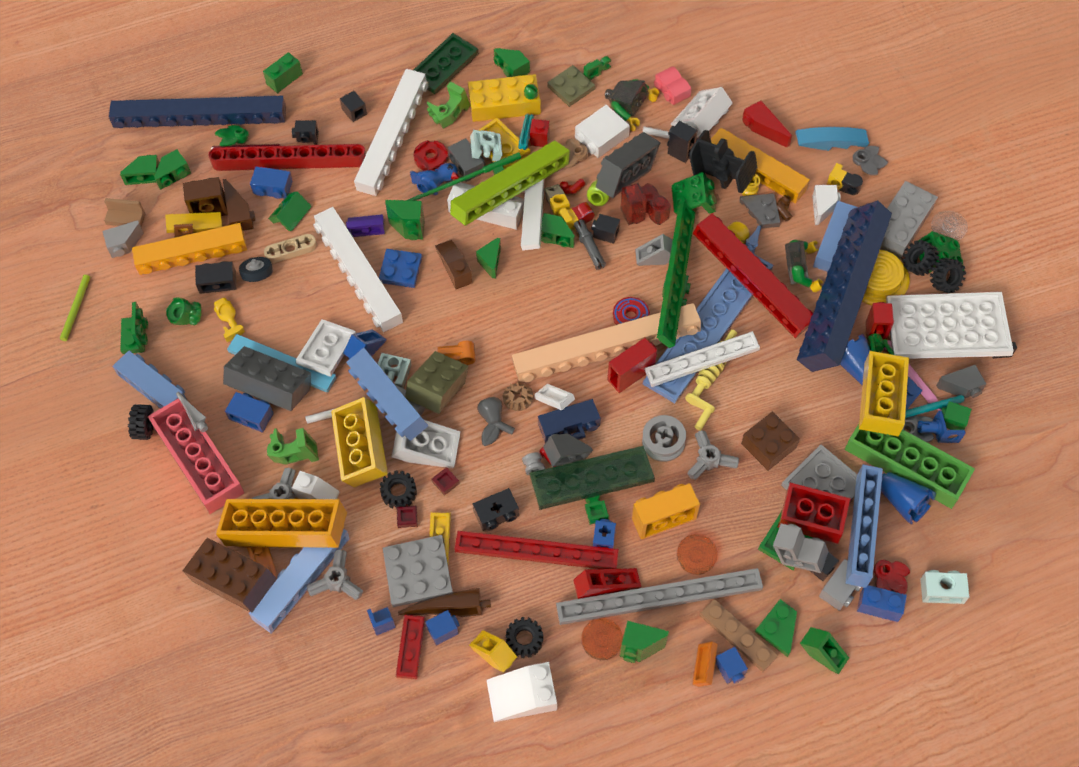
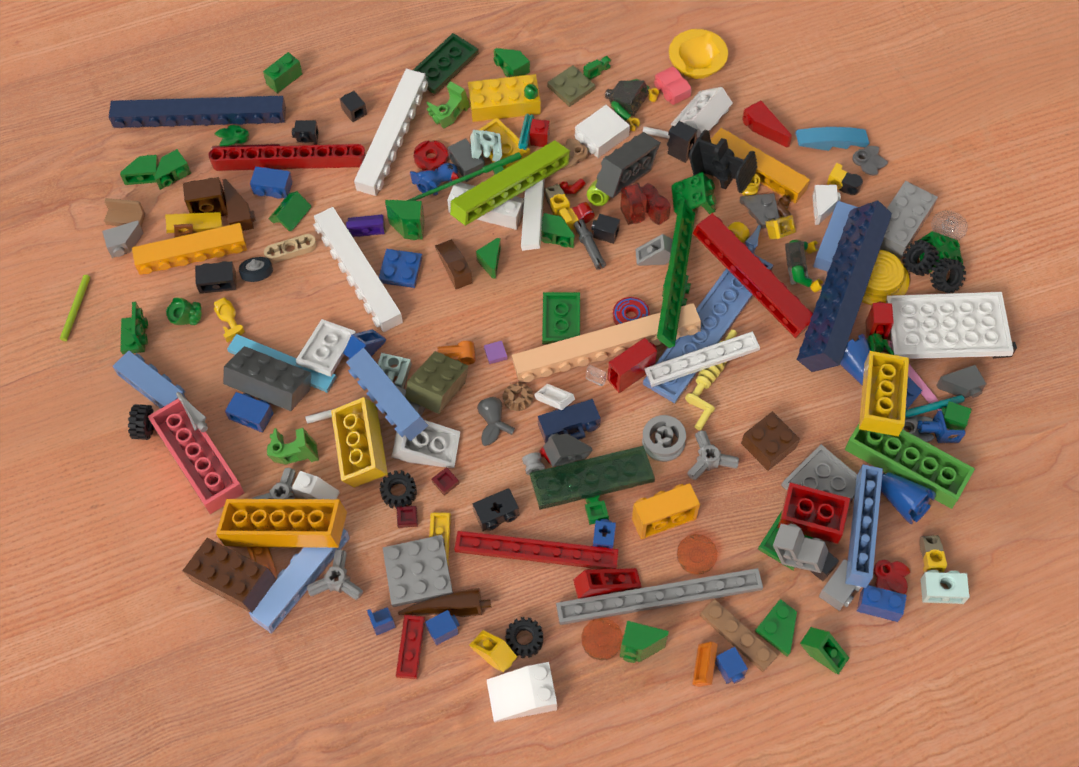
none -> medium lavender tile [484,341,507,364]
none -> green plate [542,292,580,344]
none -> clear tile [586,364,606,386]
none -> yellow piece [669,29,728,79]
none -> yellow slope [765,215,796,239]
none -> leg [919,535,947,573]

